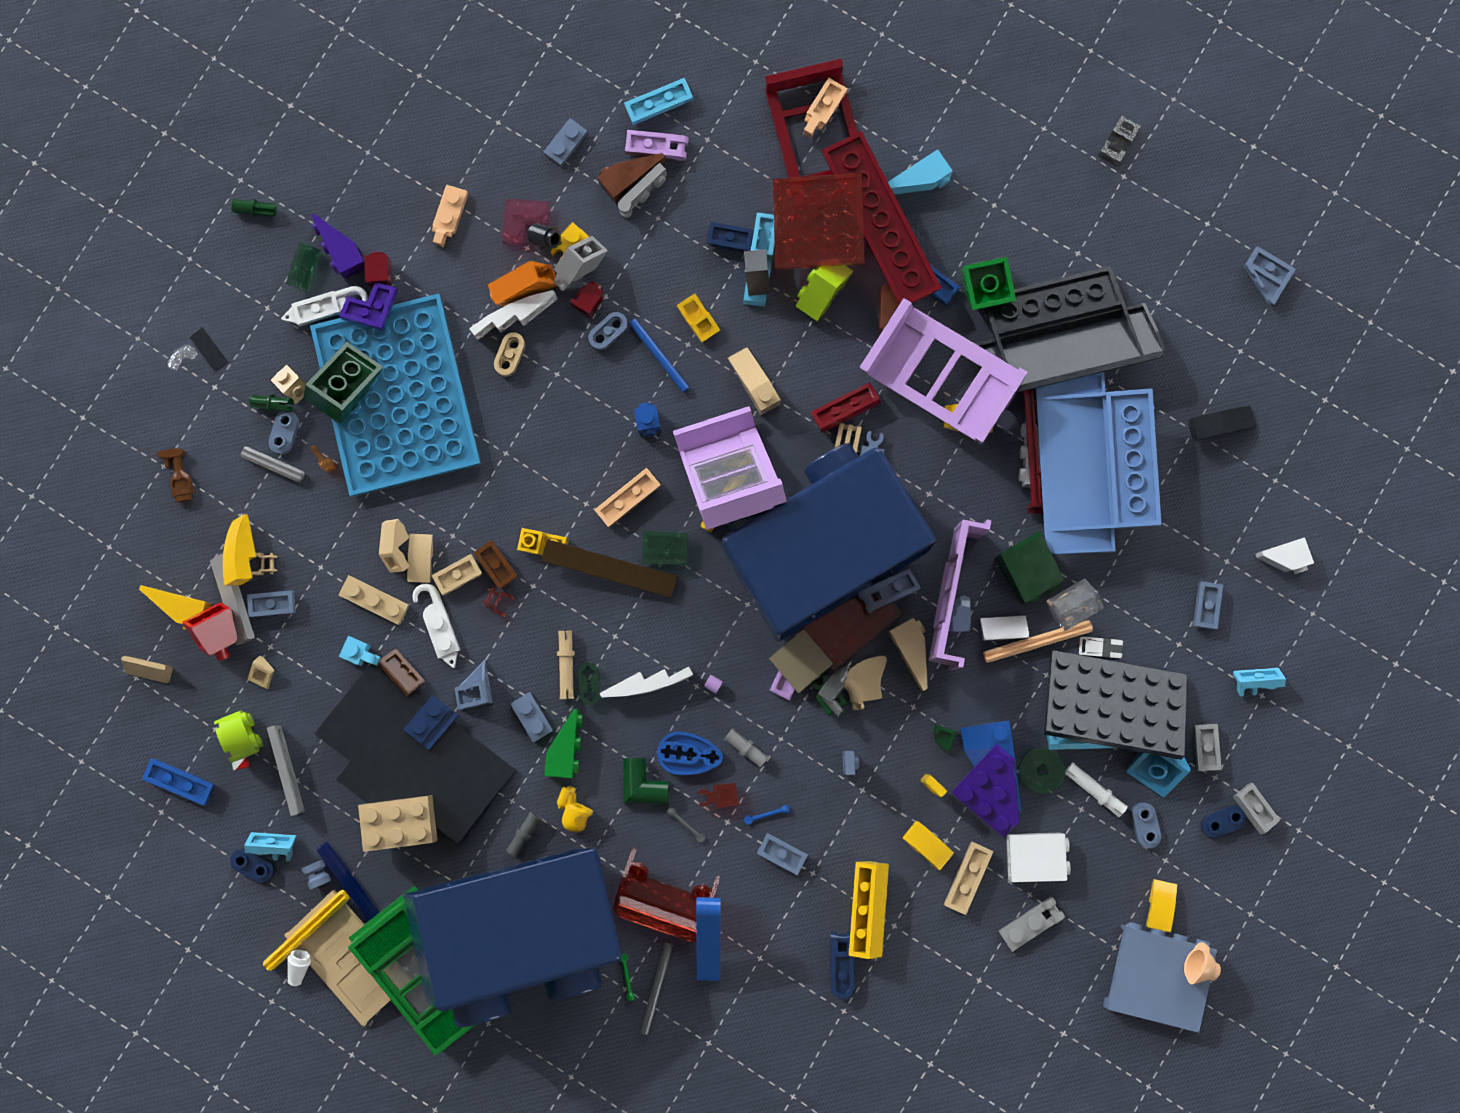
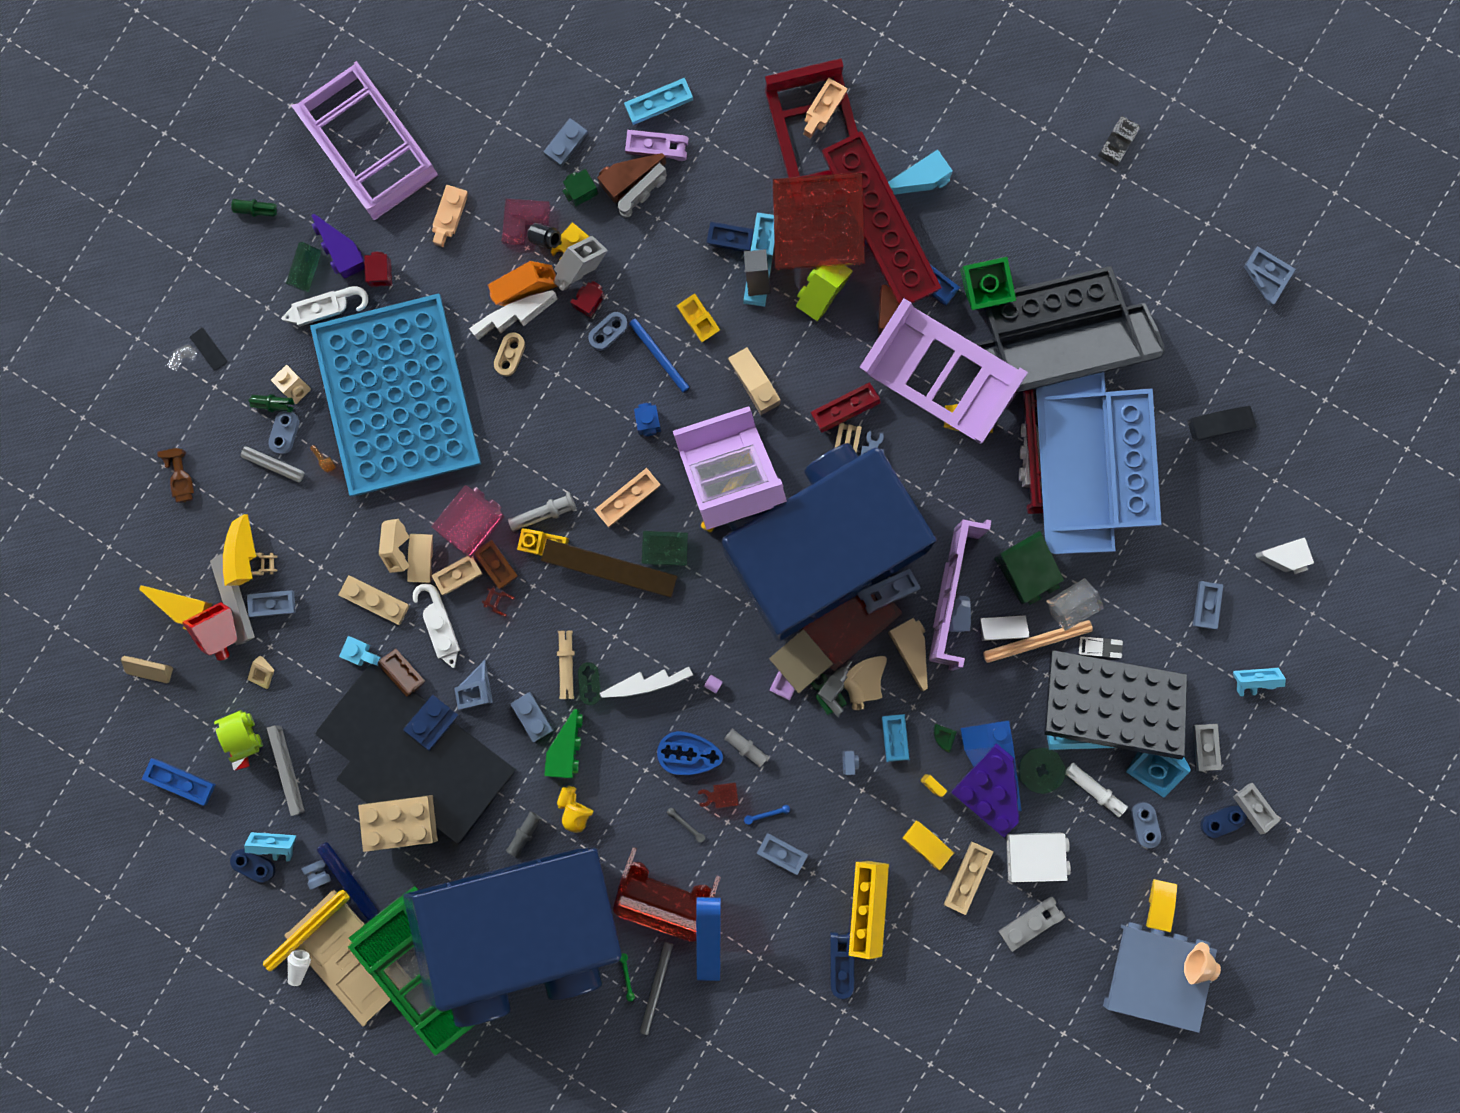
dark green slope [303,342,383,424] -> none
dark purple plate [339,282,398,331] -> none
dark green brick [623,758,669,804] -> none
none -> lavender piece [291,61,439,220]
none -> clear pink brick [431,485,505,558]
none -> light grey pin [508,492,577,532]
none -> dark green brick [562,169,598,207]
none -> dark azure plate [882,714,910,762]

